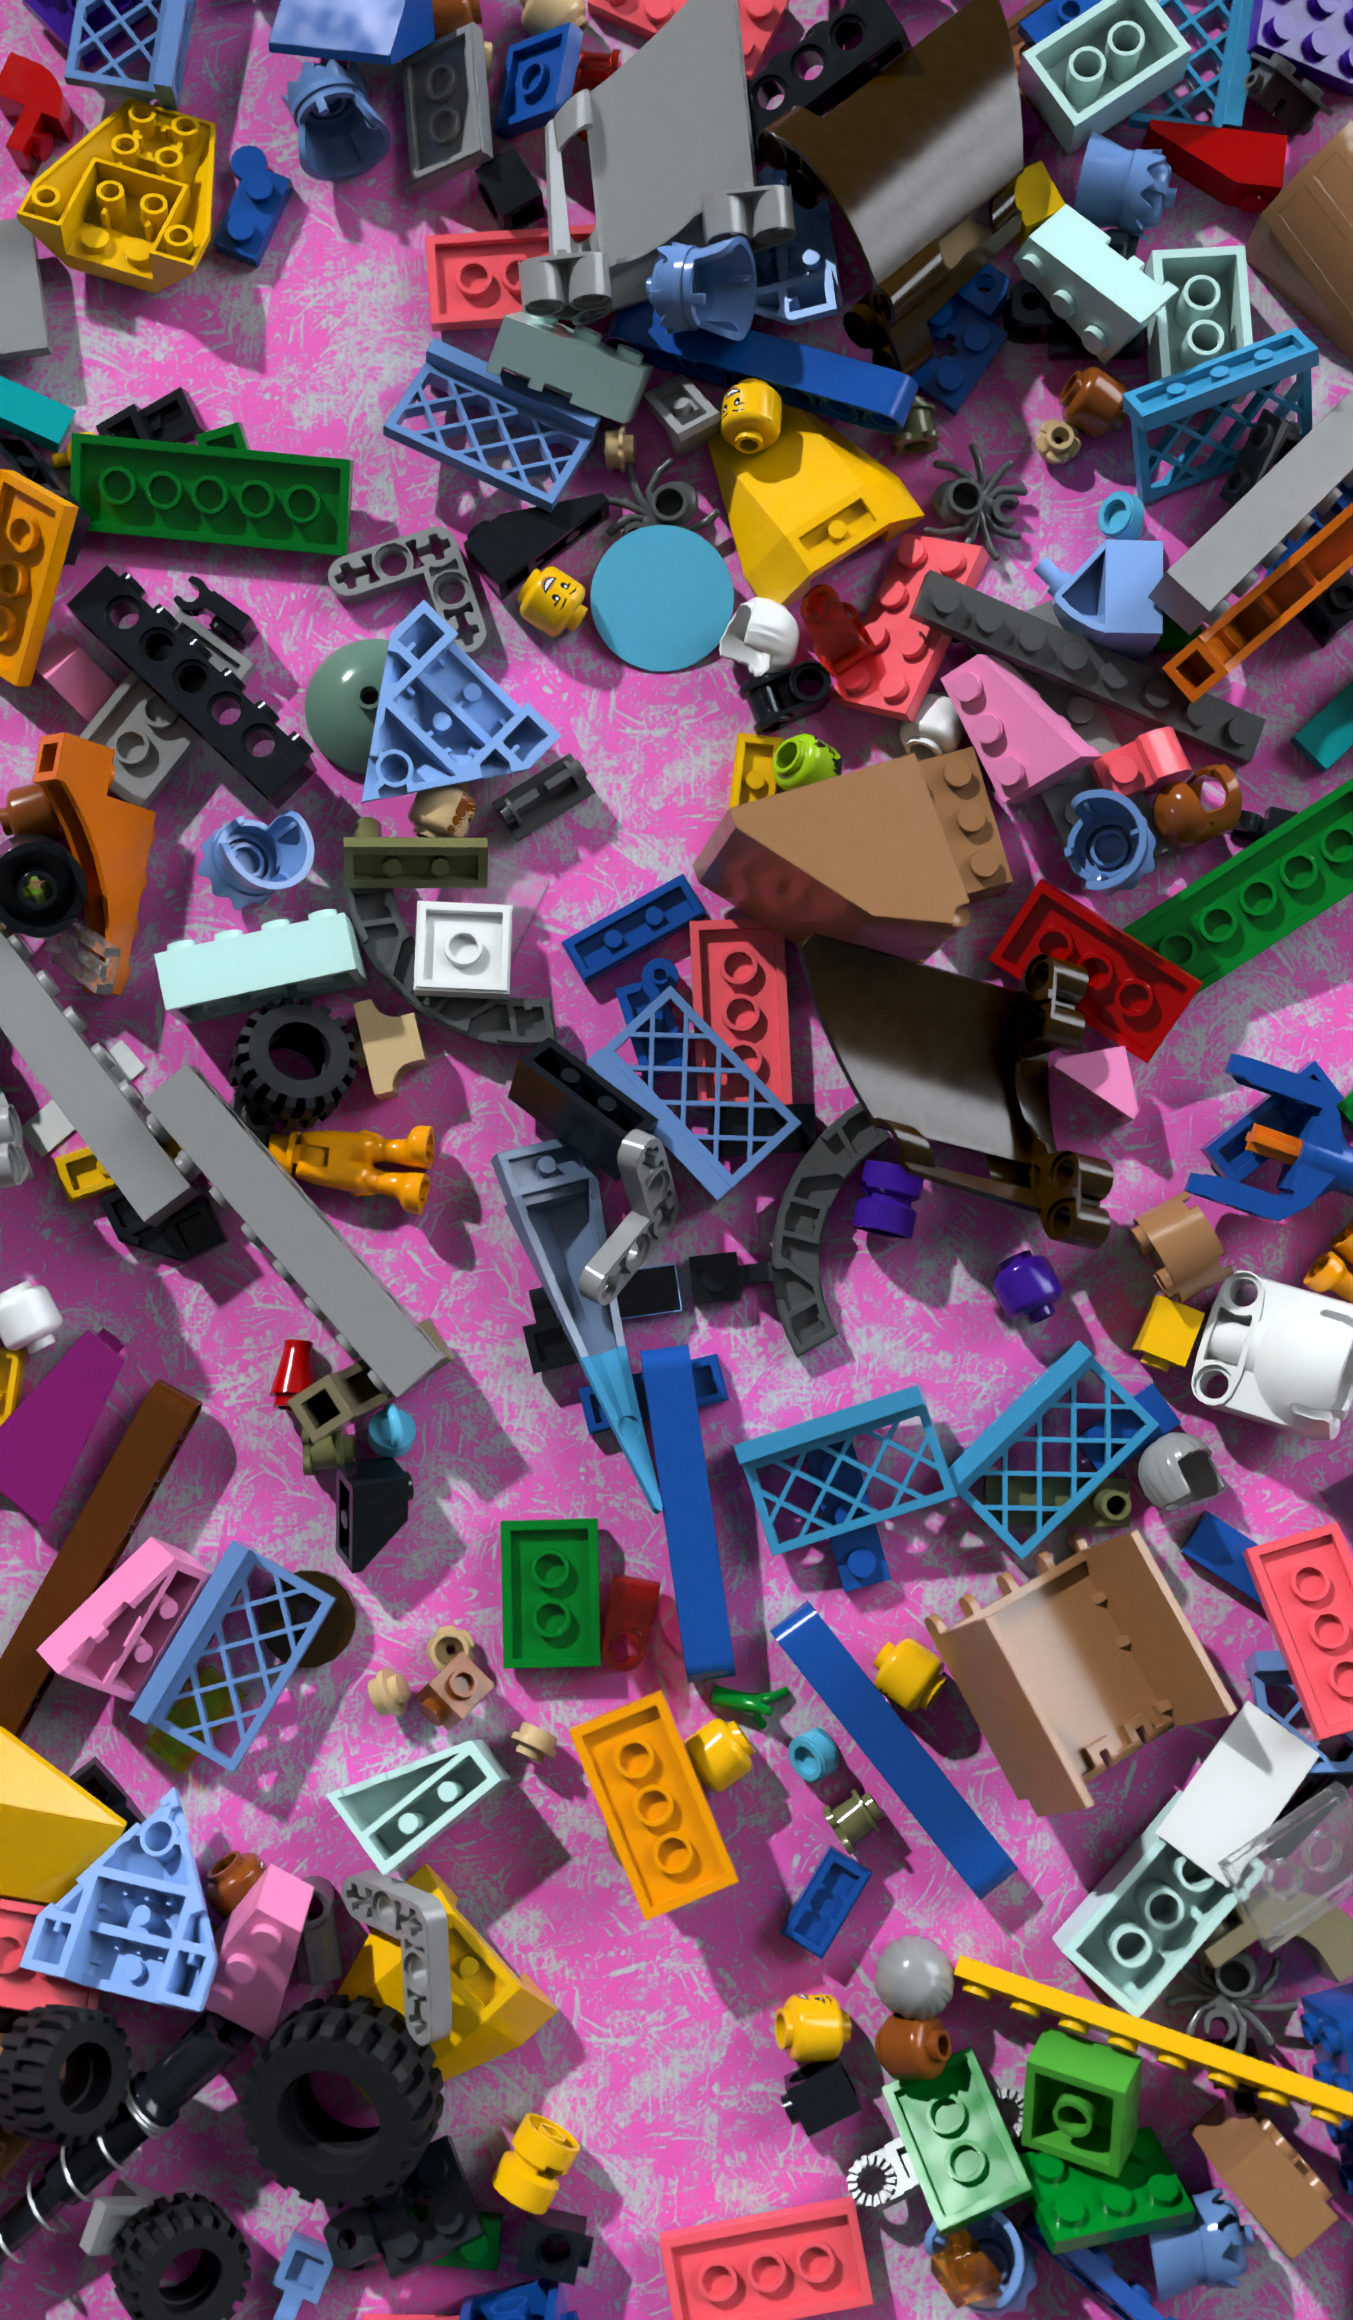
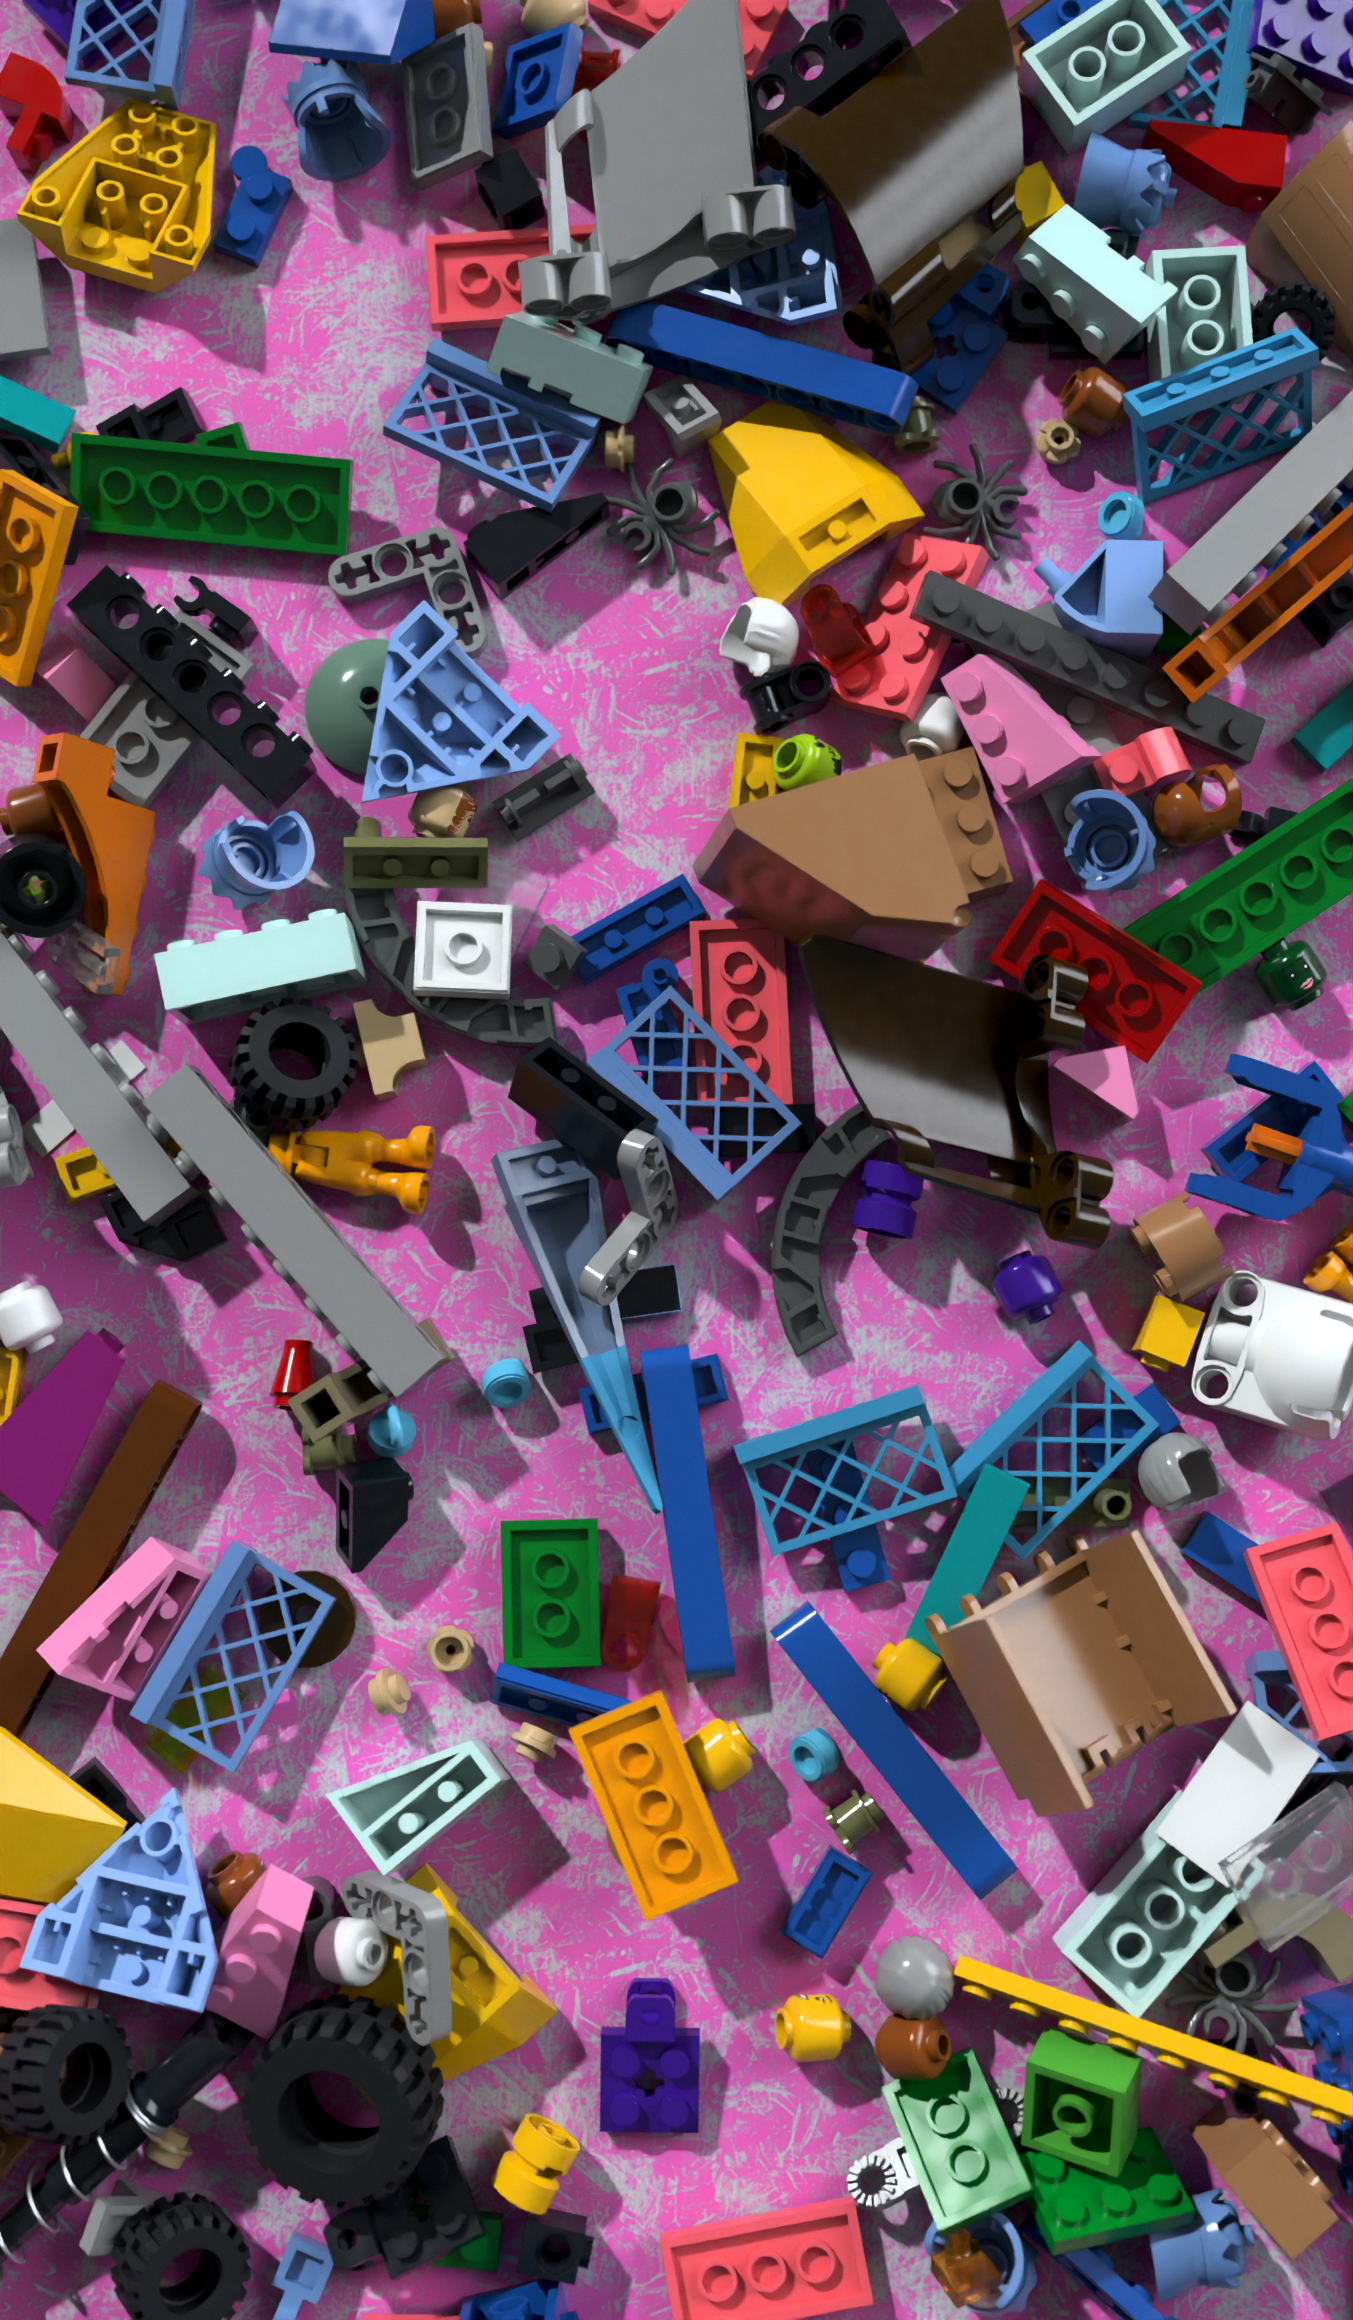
bracket [415,1652,494,1731] -> none
yellow head [516,566,588,637] -> none
medium azure sticker [590,525,734,672] -> none
medium blue hat [646,236,757,341] -> none
black plate [689,1252,773,1305] -> none
green bar [711,1685,790,1729] -> none
yellow head [720,378,783,454] -> none
black brick [780,2055,862,2137] -> none
dark grey hinge [1219,408,1302,506] -> none
none -> tan plate [145,2125,193,2169]
none -> white head [314,1917,389,1987]
none -> medium azure tile [481,1358,531,1408]
none -> blue tile [489,1662,632,1727]
none -> dark grey plate [522,924,589,991]
none -> dark purple plate [600,1978,700,2133]
none -> teal tile [904,1463,1030,1656]
none -> black tyre [1251,280,1336,362]
none -> dark green head [1254,937,1327,1011]

